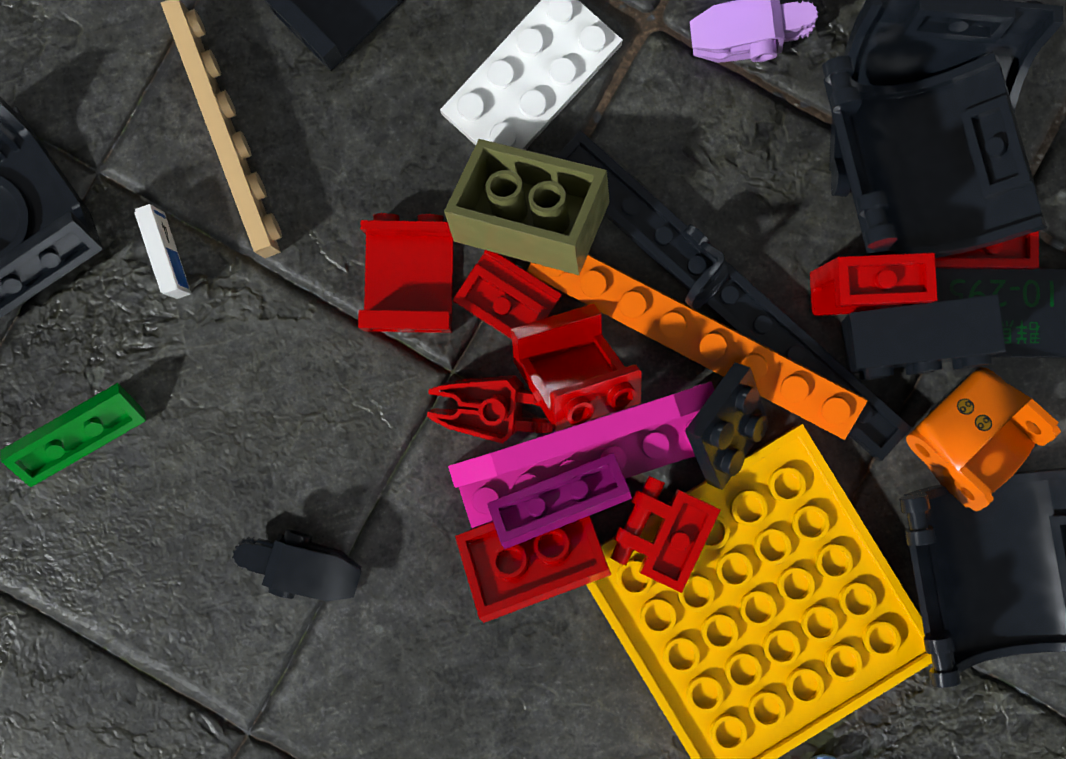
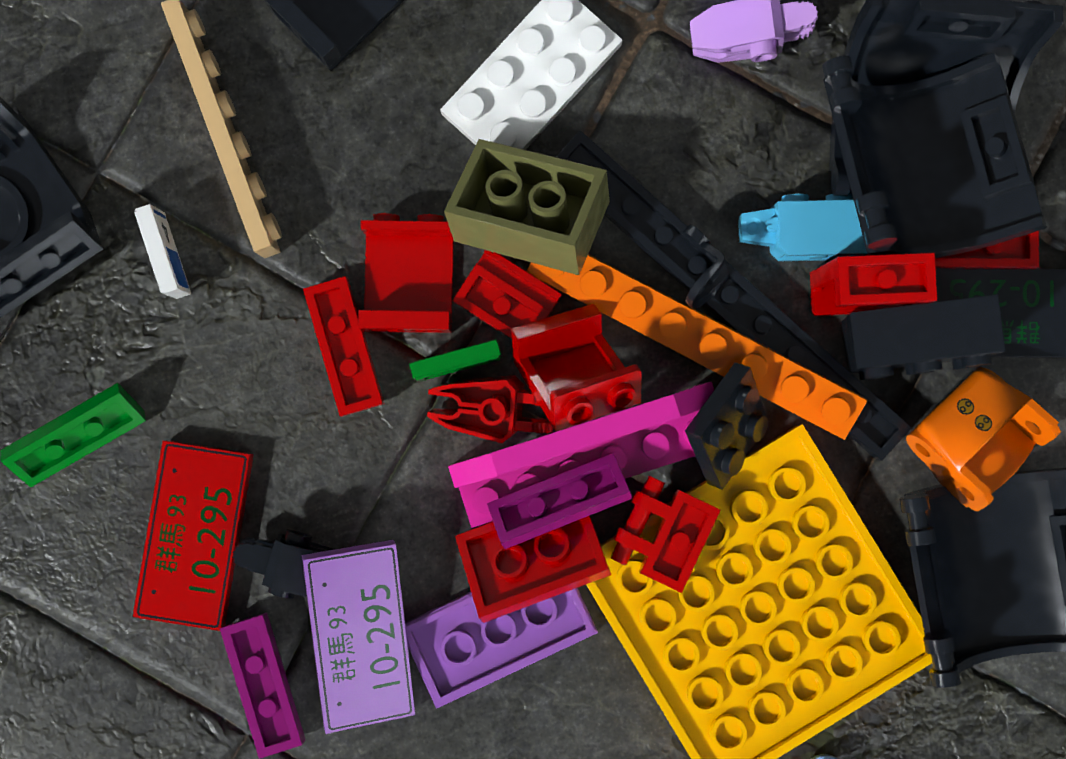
none -> red tile [132,440,254,631]
none -> magenta plate [220,612,306,759]
none -> medium lavender tile [302,540,415,734]
none -> red plate [303,276,385,417]
none -> medium lavender tile [405,588,598,709]
none -> green tile [409,340,502,382]
none -> medium azure hinge [738,193,867,261]

